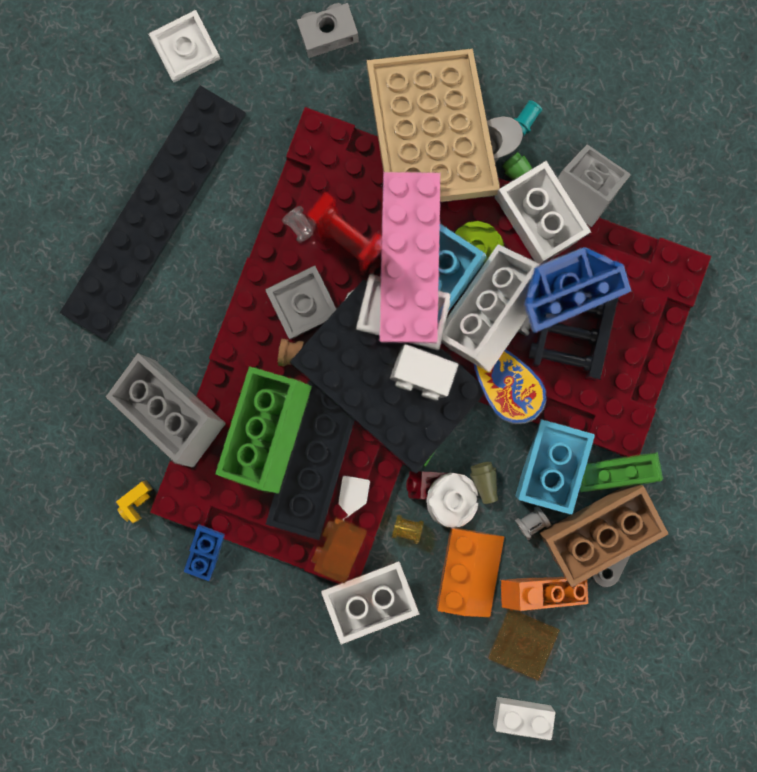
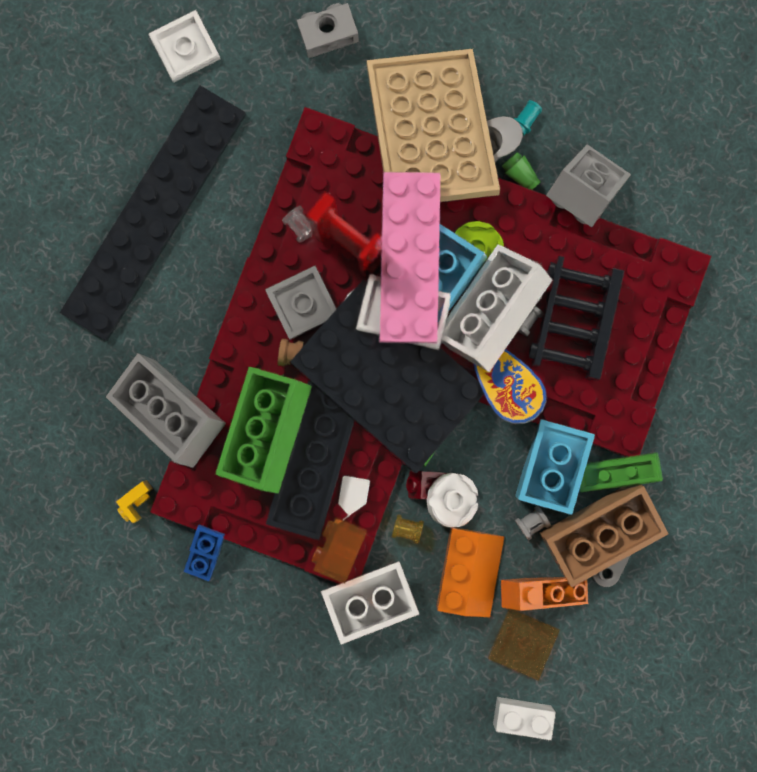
white brick [390,345,458,401] -> none
olive cone [470,462,499,504] -> none
white slope [495,161,591,265] -> none
blue wedge [524,248,631,332] -> none

